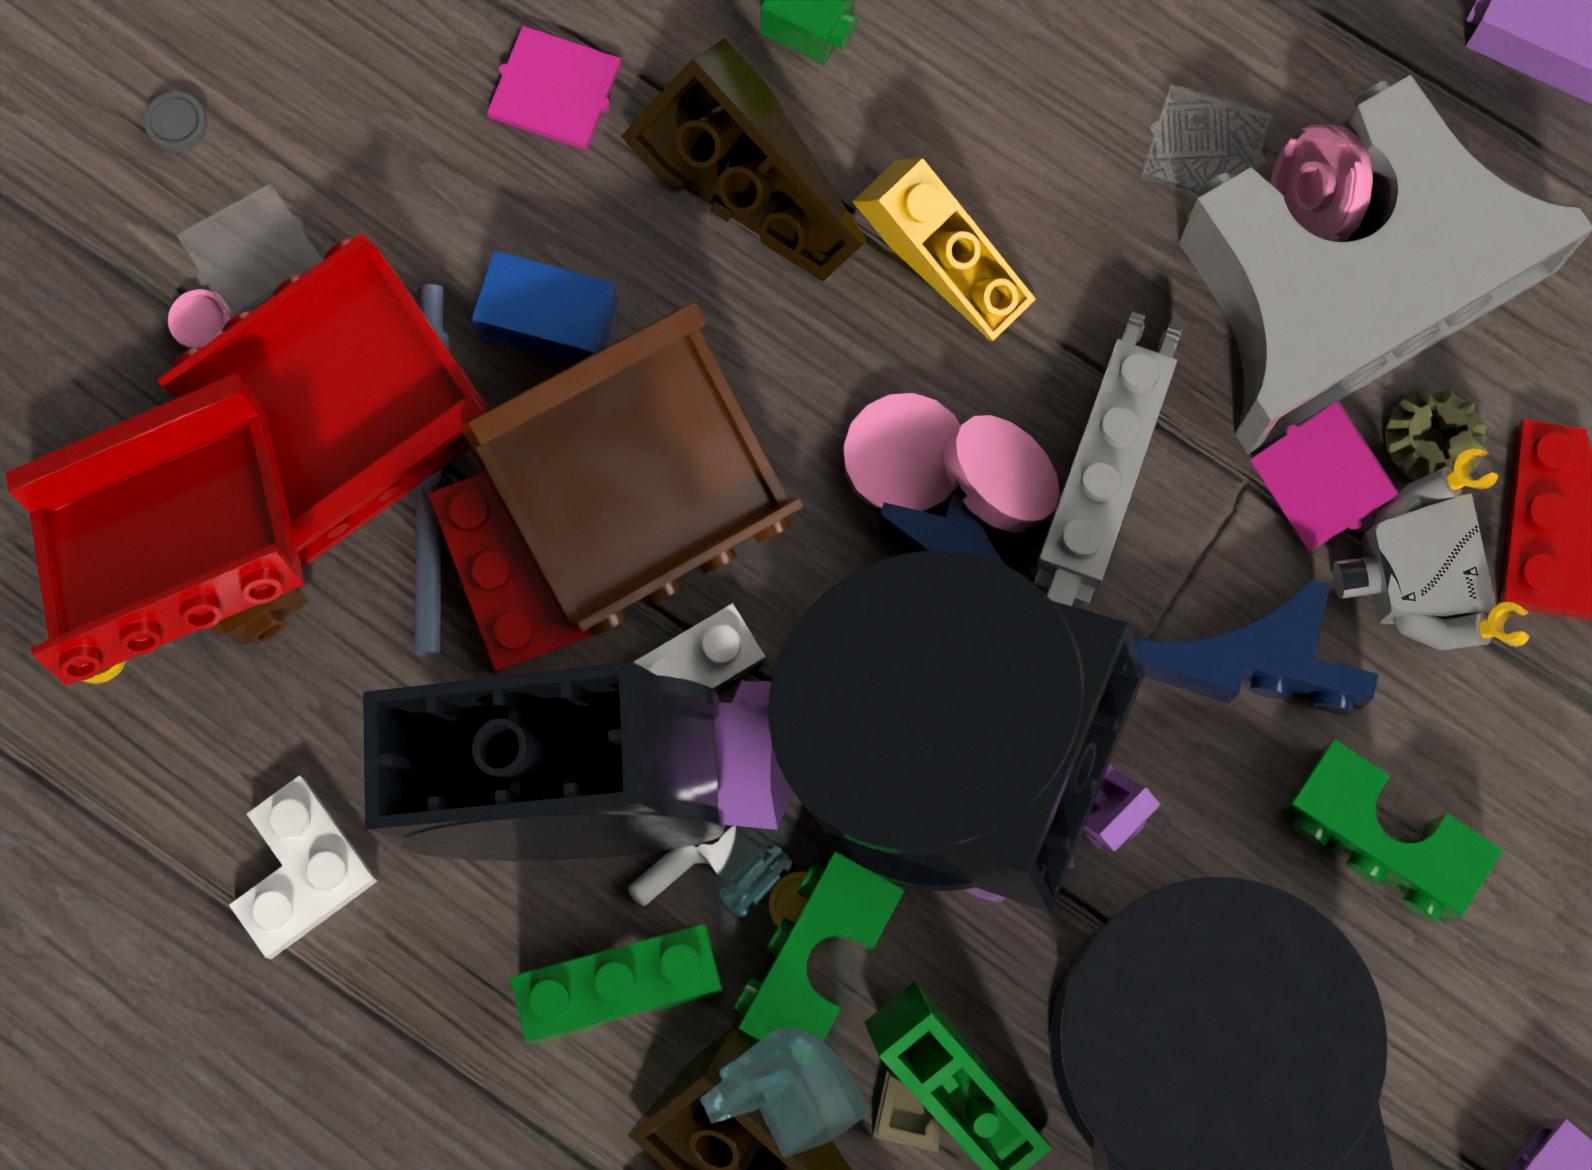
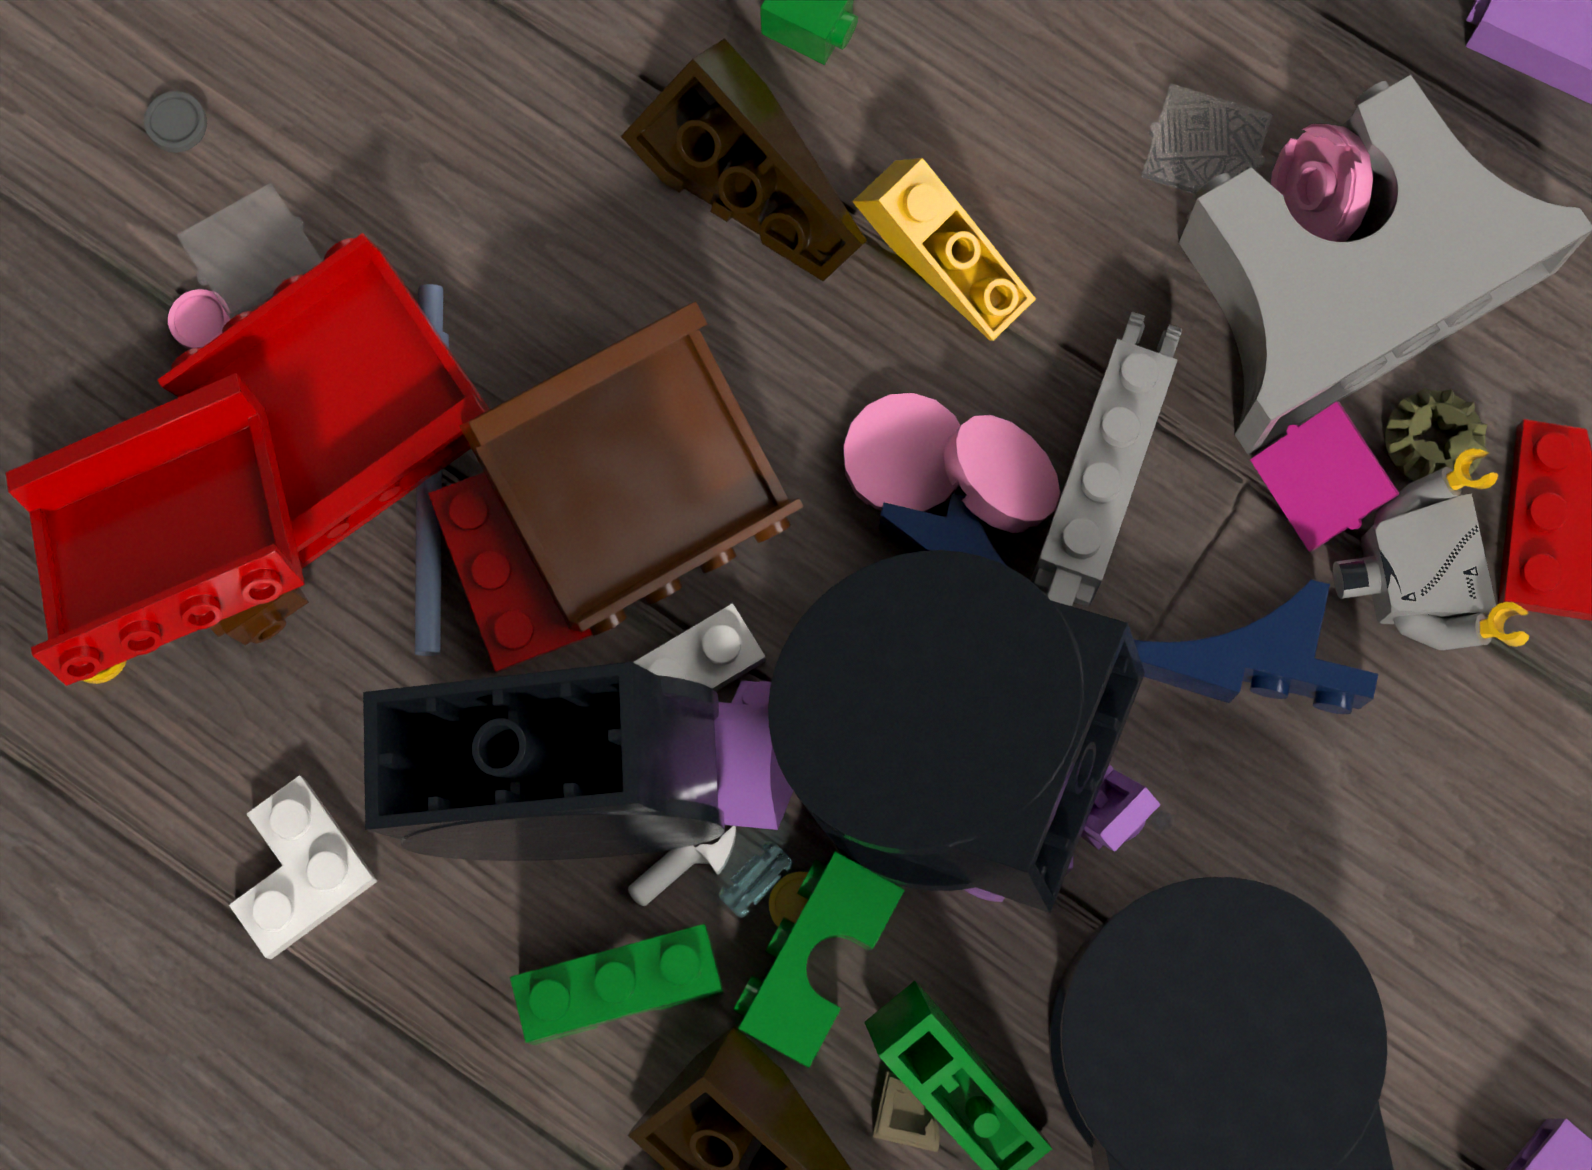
blue panel [471,251,618,364] -> none
dark pink piece [487,26,622,151] -> none
clear light blue brick [700,1028,870,1158] -> none
green arch [1280,739,1504,922] -> none

